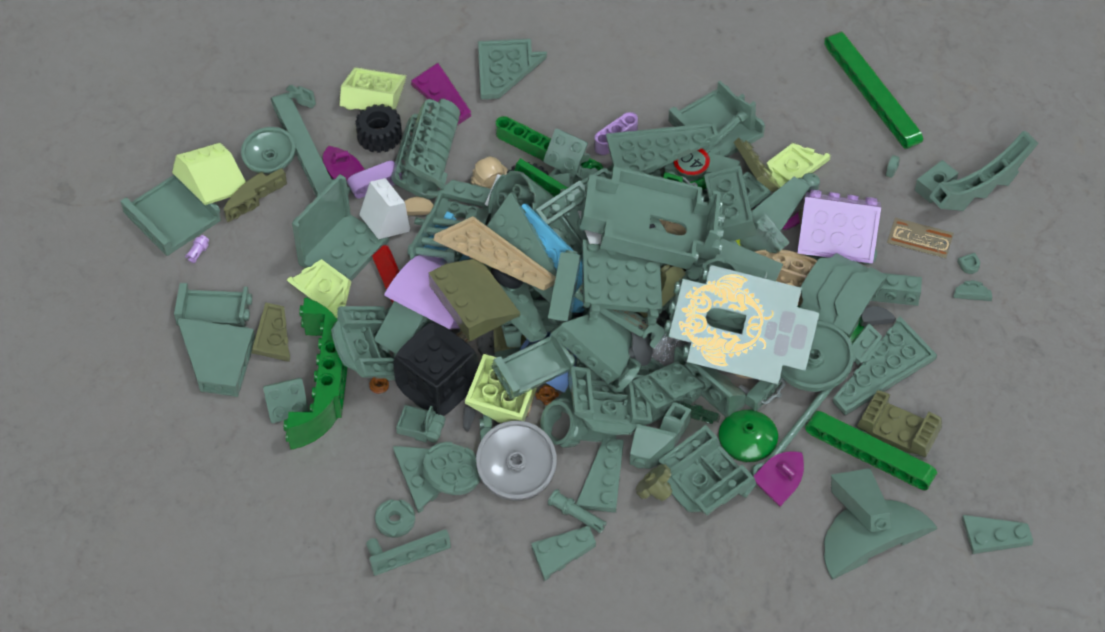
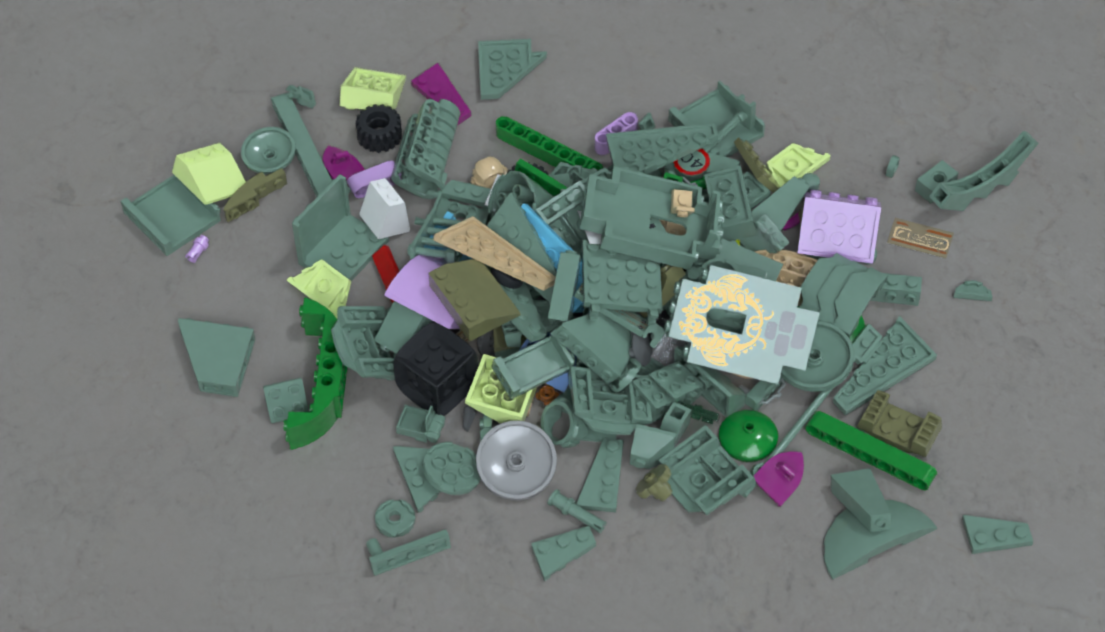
sand green panel [174,283,252,327] -> none
olive wing [252,302,290,362] -> none
dark orange plate [369,377,389,394] -> none
tan tile [404,197,434,216] -> none
sand green bracket [543,128,590,176] -> none
green beam [824,31,923,149] -> none
dark grey tile [859,306,896,326] -> none
sand green tile [957,253,980,274] -> none
none -> sand green slope [638,112,656,130]
none -> tan bracket [671,189,695,217]

